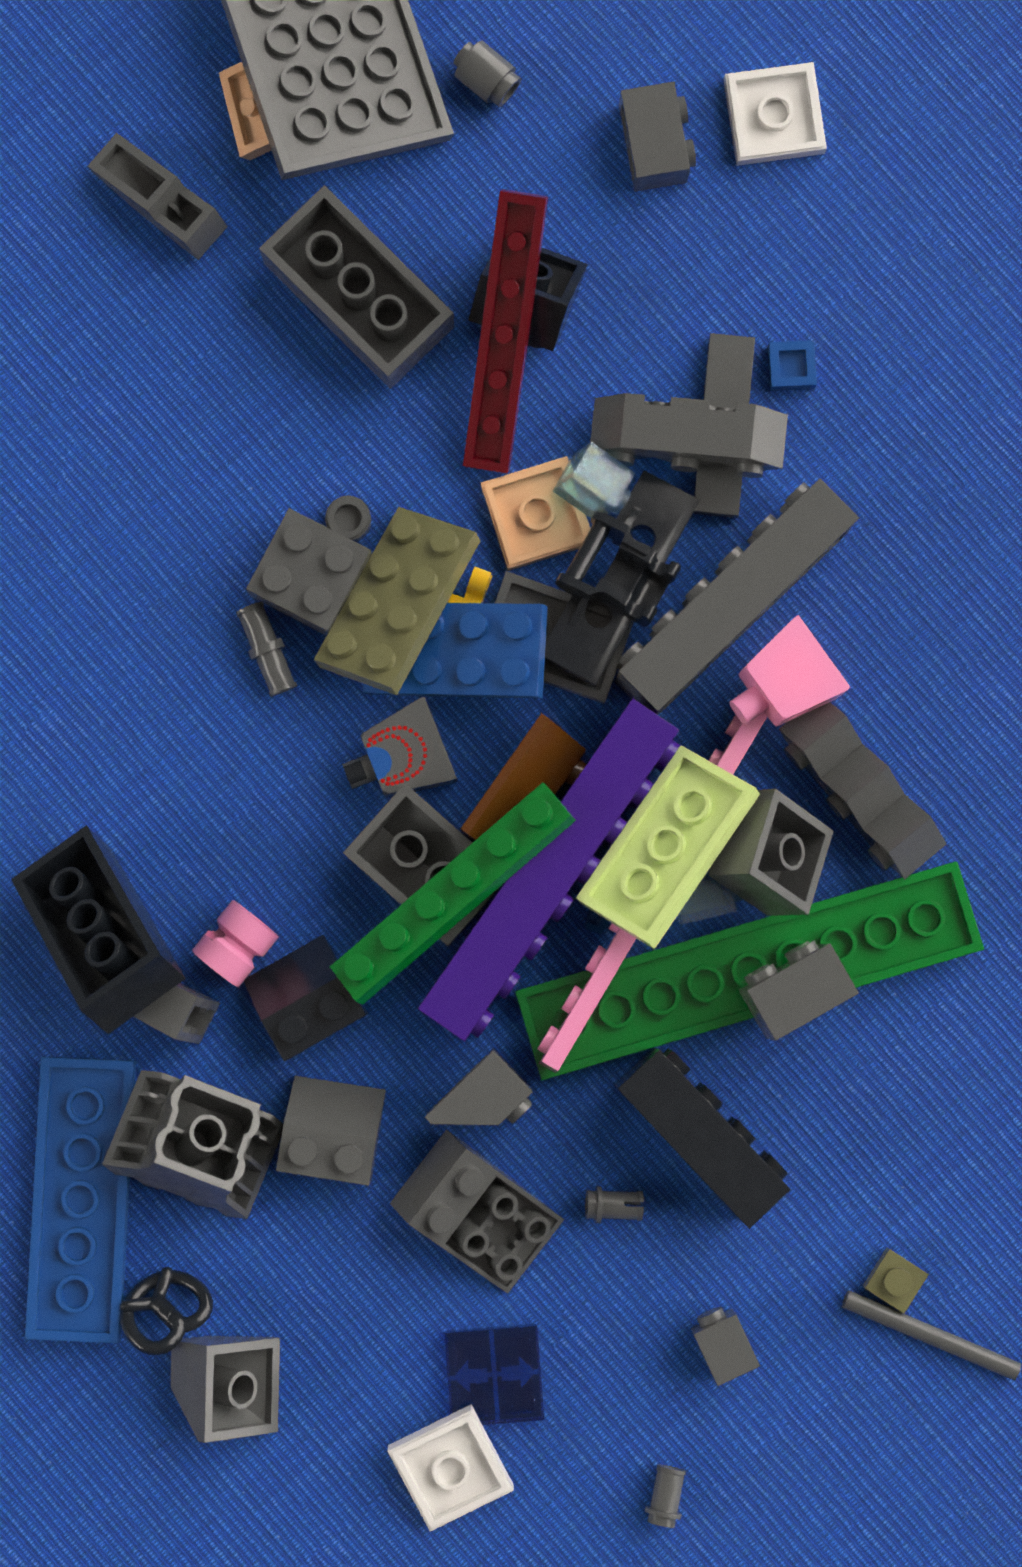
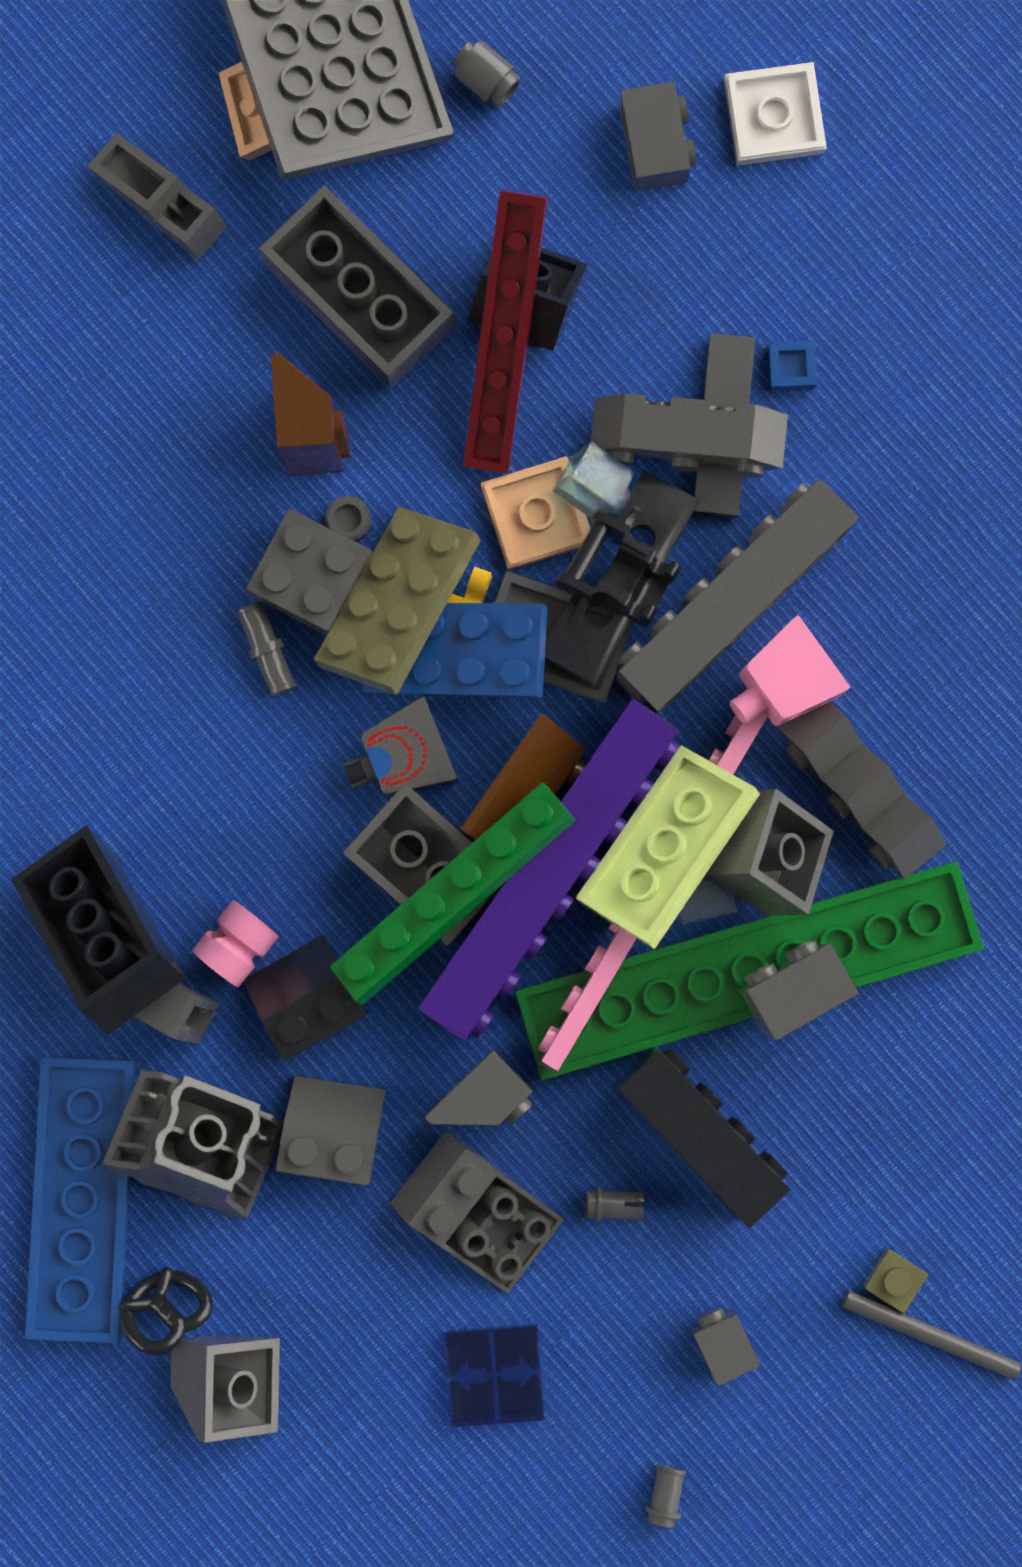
white tile [387,1404,514,1531] -> none
none -> reddish brown slope [270,353,350,476]

